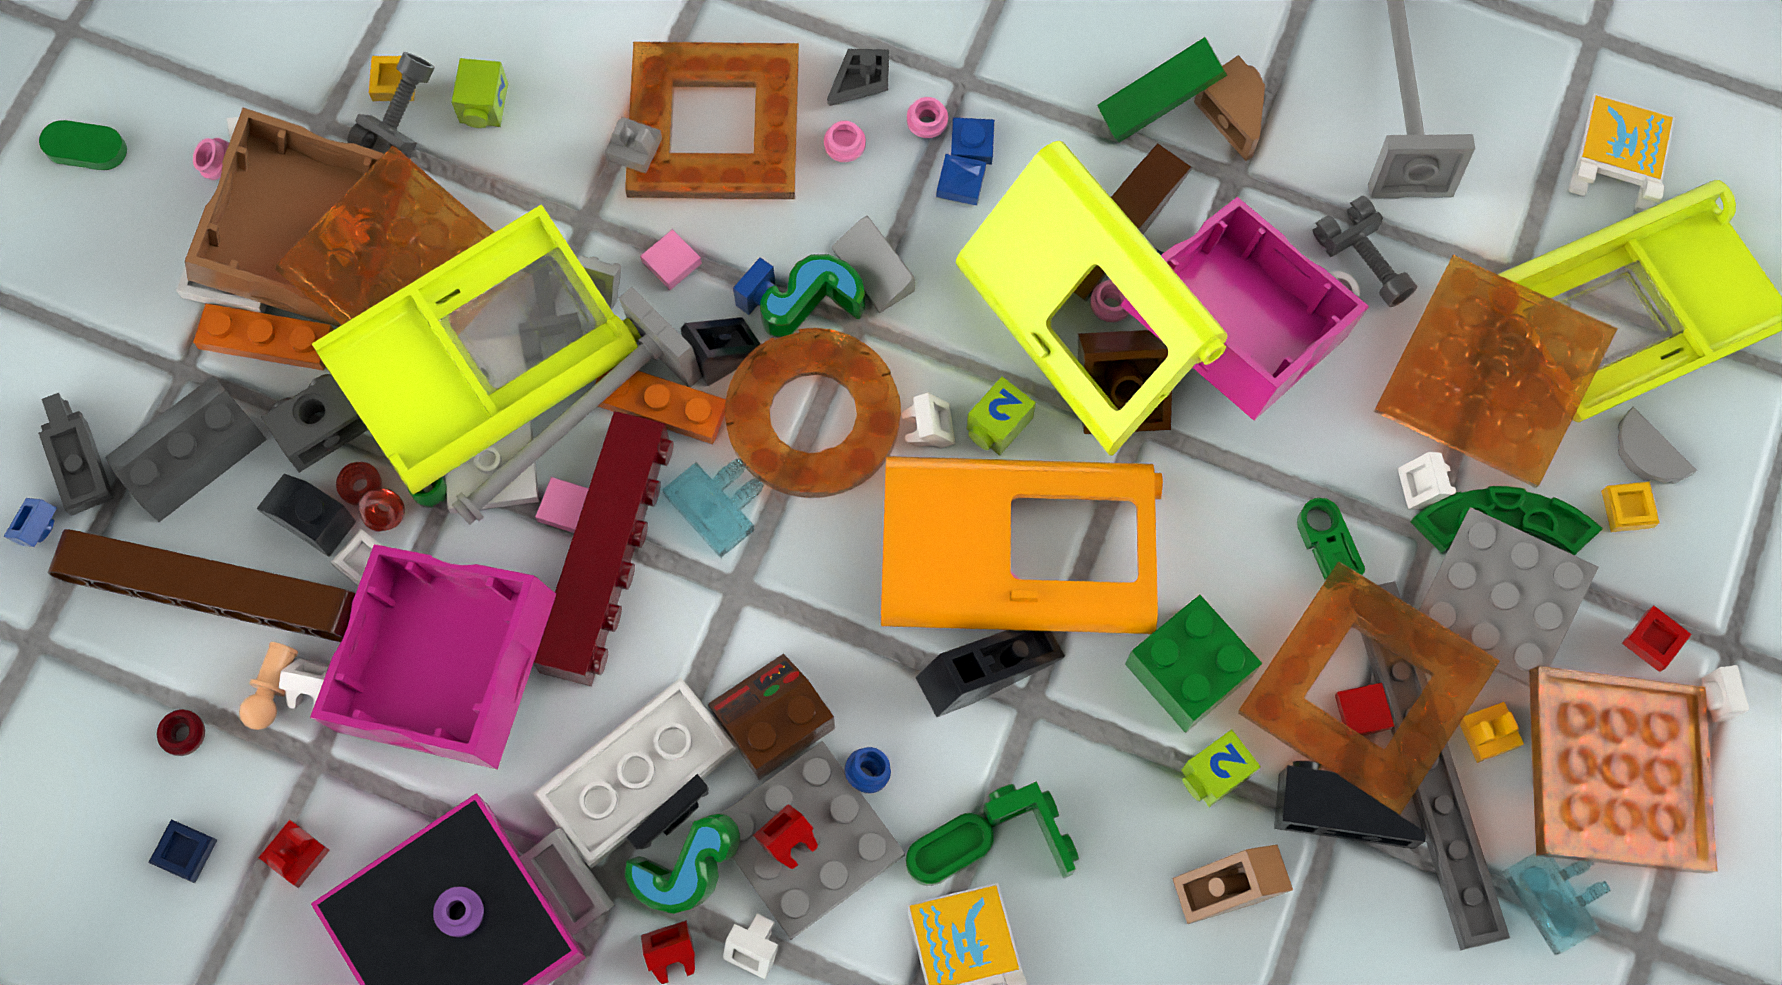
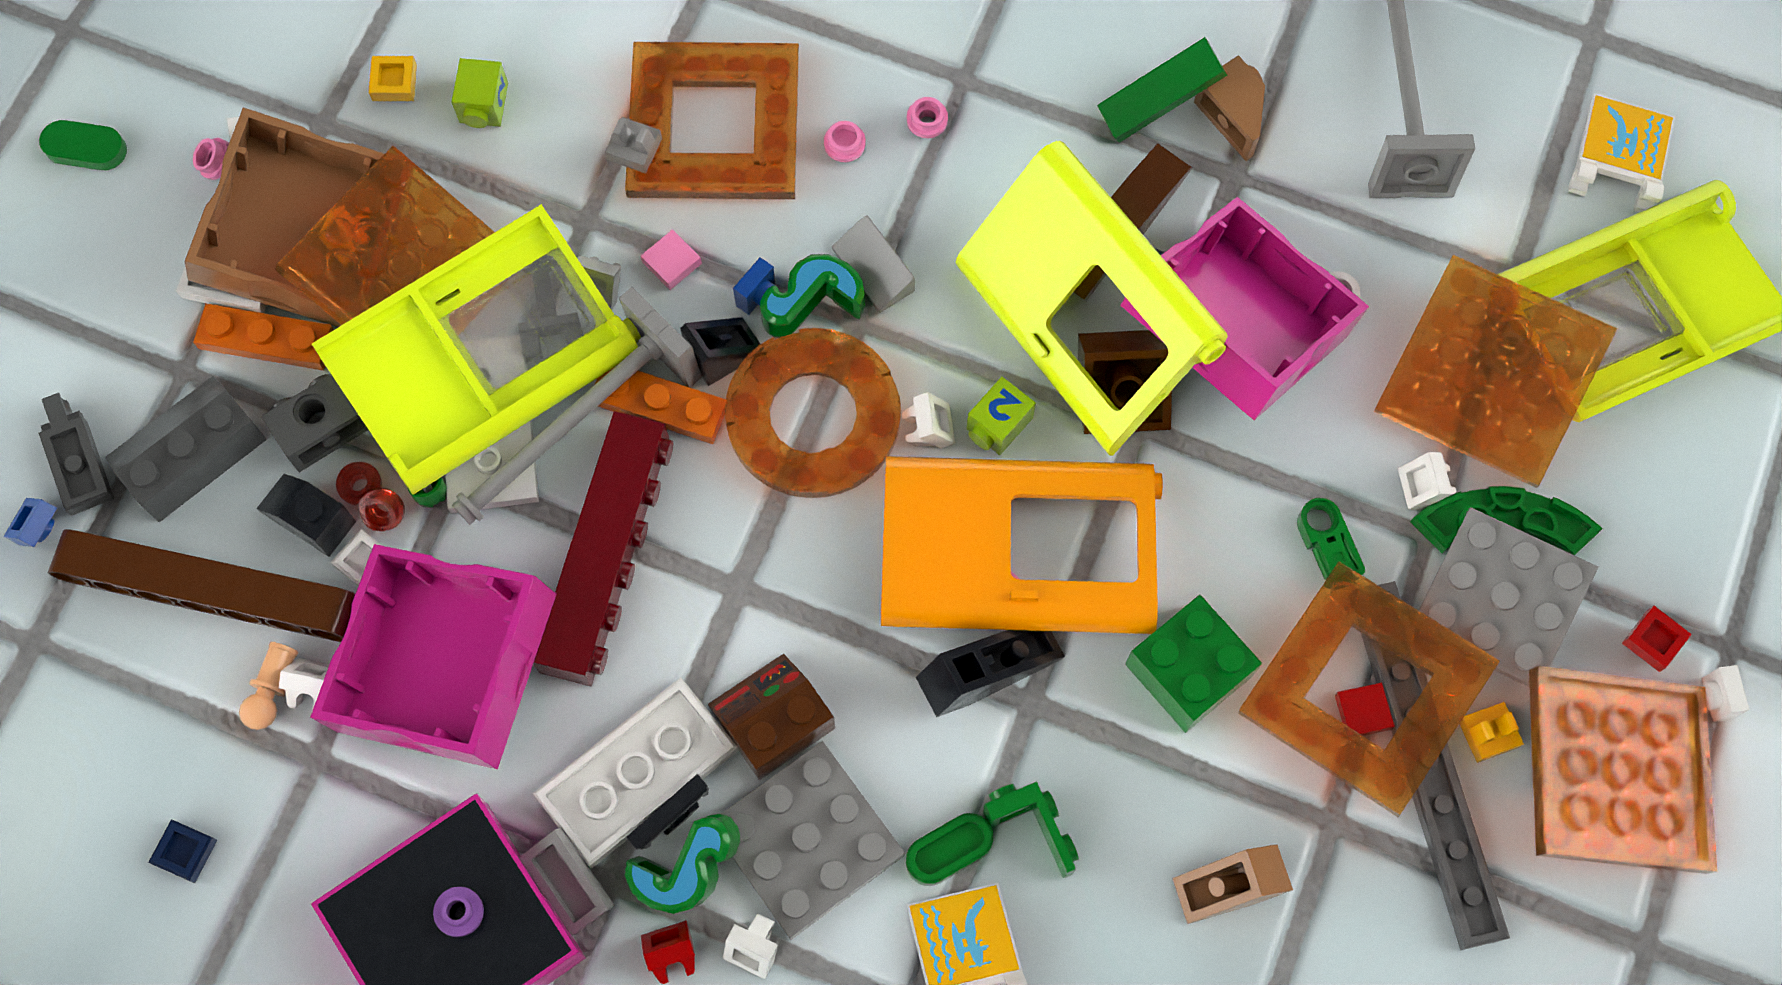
dark red plate [157,709,205,756] -> none
red tile [258,819,330,888] -> none
dark grey bar [347,52,435,162] -> none
bright pink tile [535,477,589,533] -> none
clear light blue hinge [662,458,764,558] -> none
red tile [753,804,818,869] -> none
dark grey piece [827,49,889,106] -> none
blue plate [844,747,891,793] -> none
blue tile [936,154,987,206] -> none
blue plate [951,117,995,165] -> none
bright pink plate [1090,280,1130,322] -> none
lime brick [1181,729,1261,808] -> none
black slope [1274,761,1426,849] -> none
dark grey bar [1312,195,1418,308] -> none
clear light blue hinge [1502,846,1611,956] -> none
yellow tile [1601,481,1660,532] -> none
light grey tile [1618,407,1697,483] -> none

